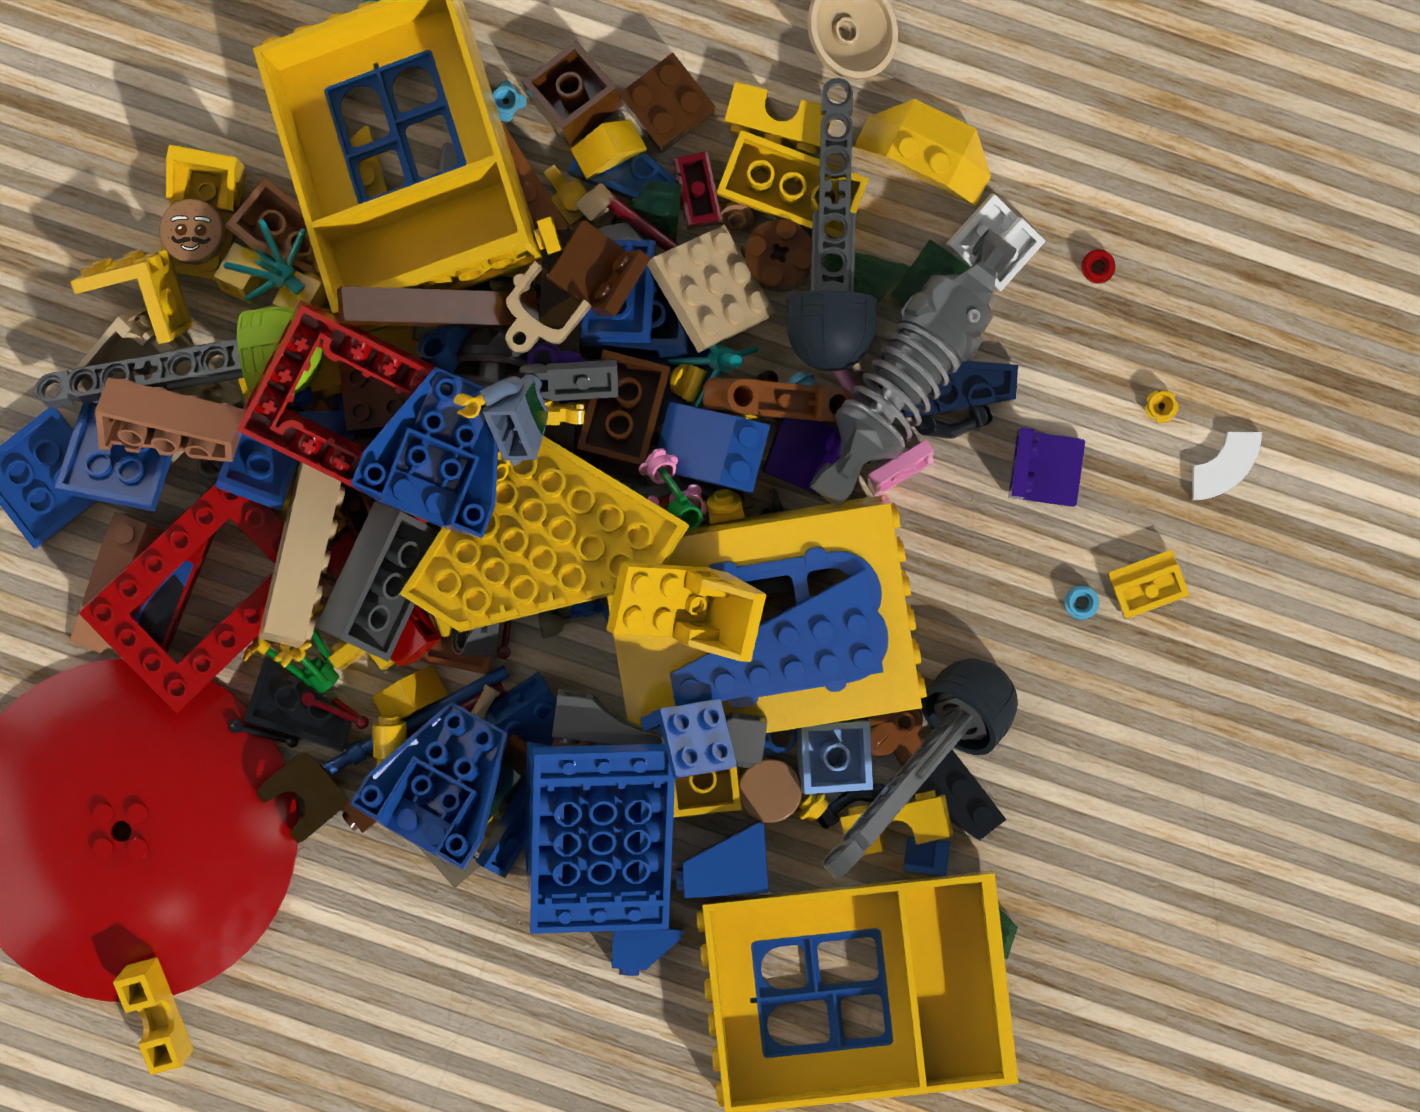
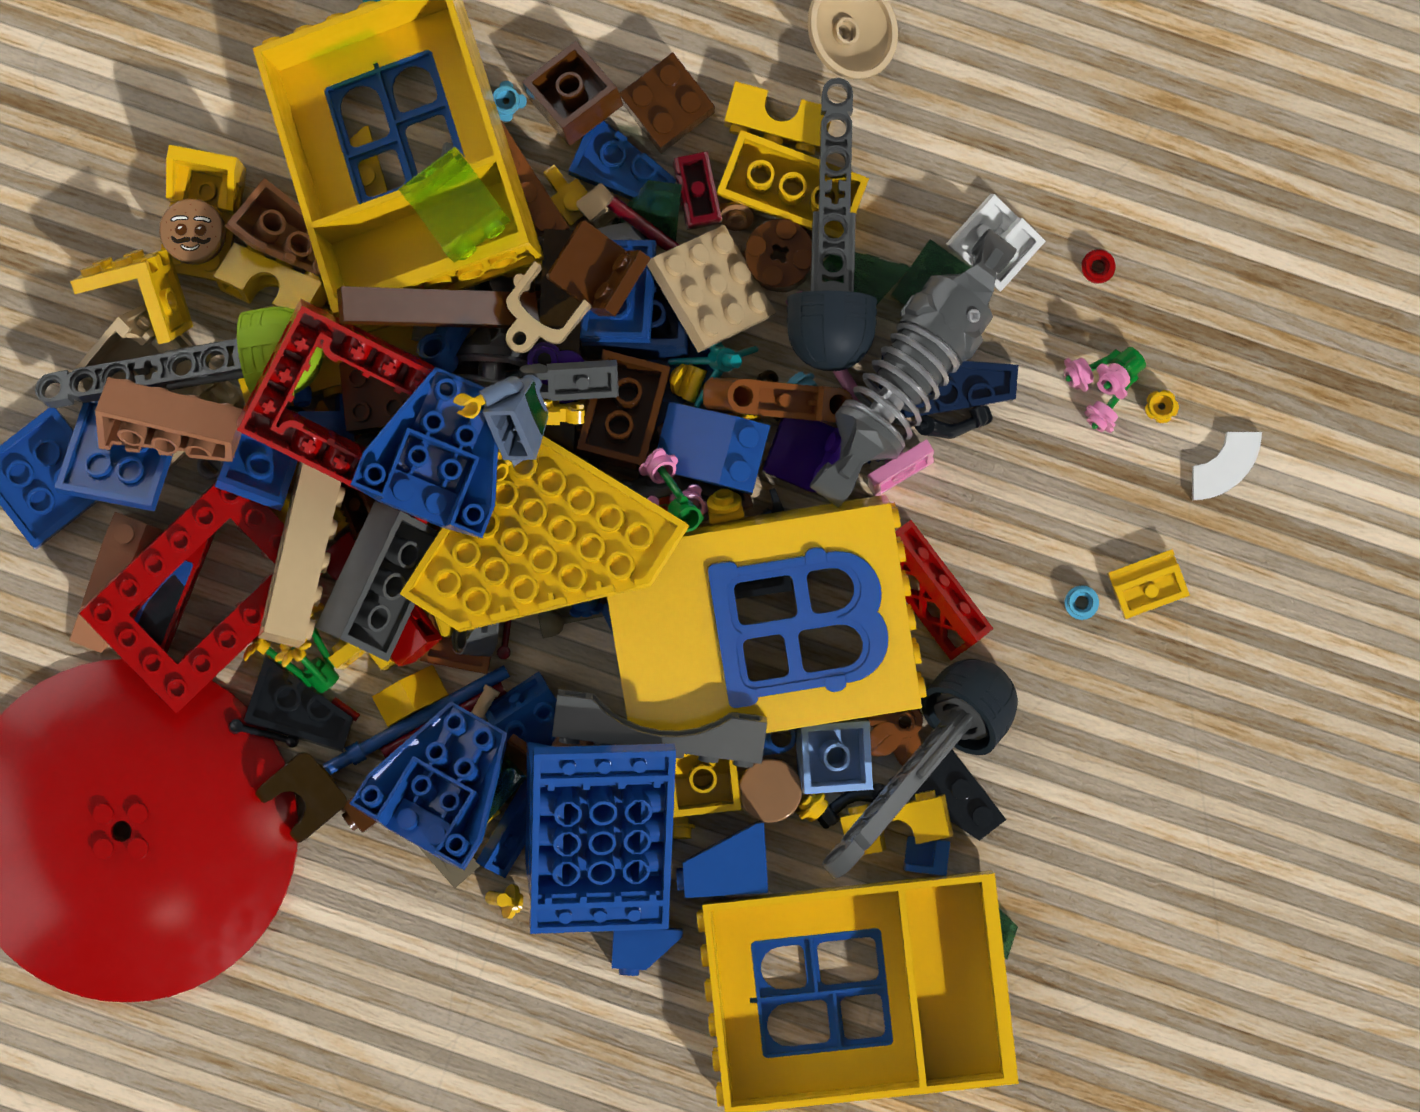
yellow arch [113,957,194,1075] -> none
teal plant [223,219,306,301] -> none
dark red hinge [301,692,369,729] -> none
yellow brick [372,715,407,766] -> none
yellow plate [533,217,563,255] -> none
yellow slope [570,119,647,180] -> none
yellow bracket [606,562,766,662] -> none
bracket [641,699,737,779] -> none
blue wing [670,568,883,706] -> none
yellow wedge [854,99,991,207] -> none
dark purple bracket [1008,427,1085,507] -> none
none -> clear neon green panel [399,147,511,263]
none -> yellow plate [485,884,523,919]
none -> yellow plate [673,817,695,839]
none -> red fence [895,520,994,661]
none -> bright pink plant [1064,347,1146,433]

